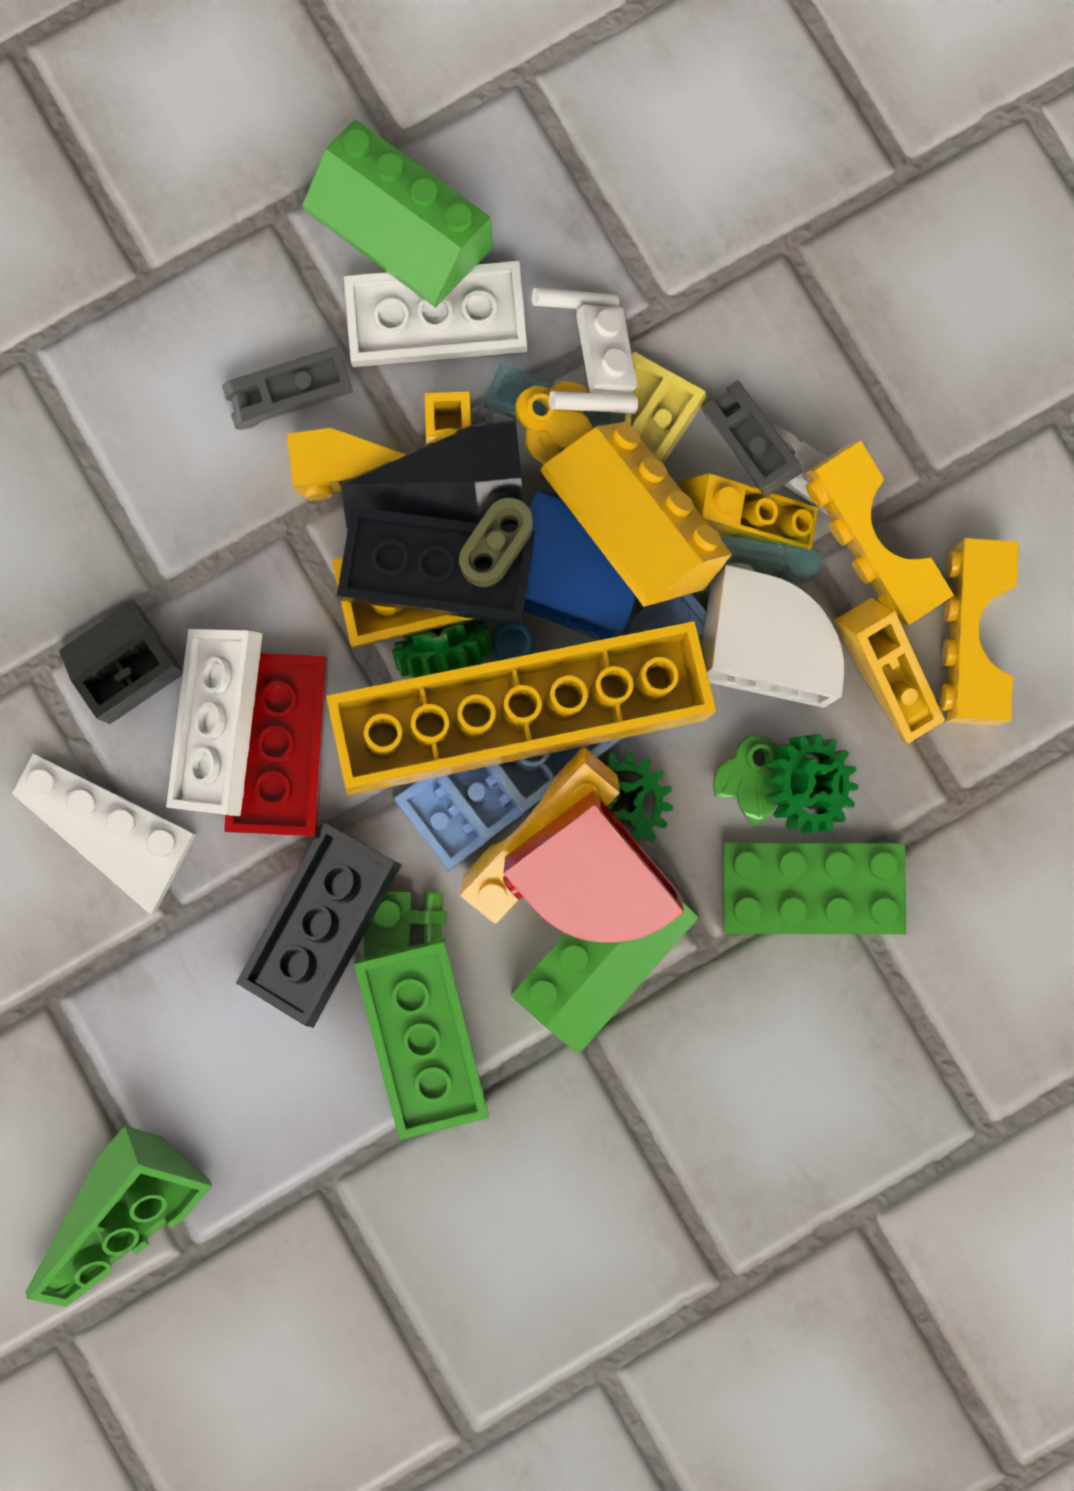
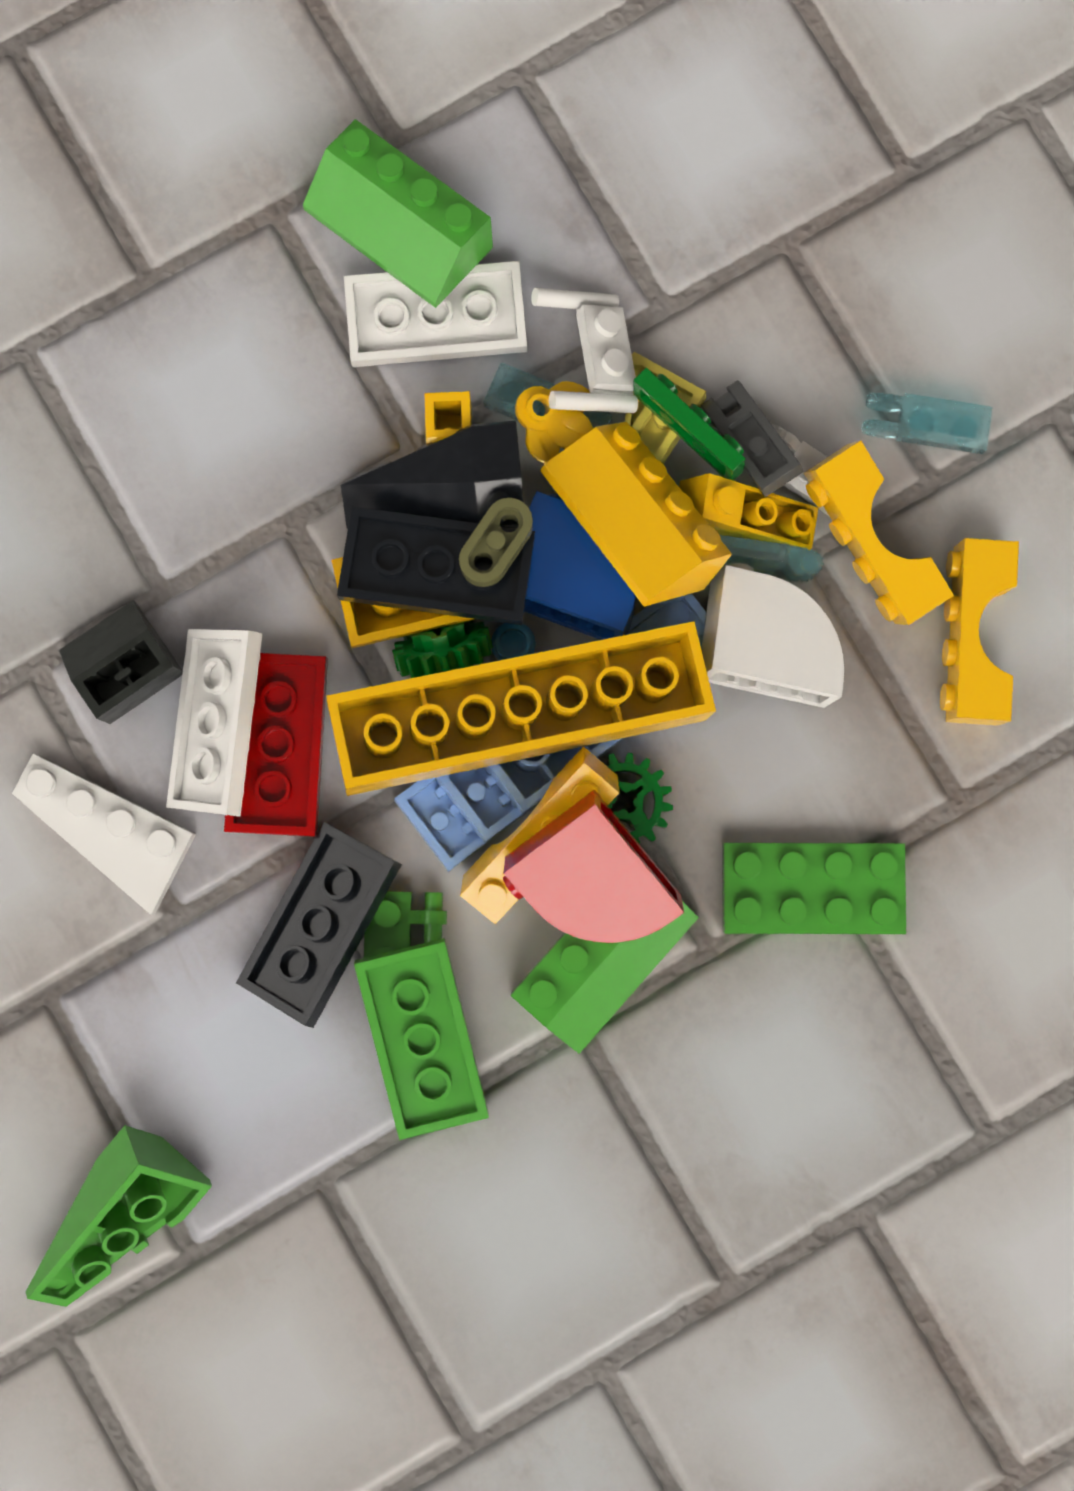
dark grey plate [222,346,353,430] -> none
yellow slope [287,428,406,501] -> none
bright green plate [713,734,780,825] -> none
green gear [763,734,858,833] -> none
yellow slope [833,597,945,744] -> none
none -> green plate [633,368,746,481]
none -> clear light blue hinge [862,392,993,454]

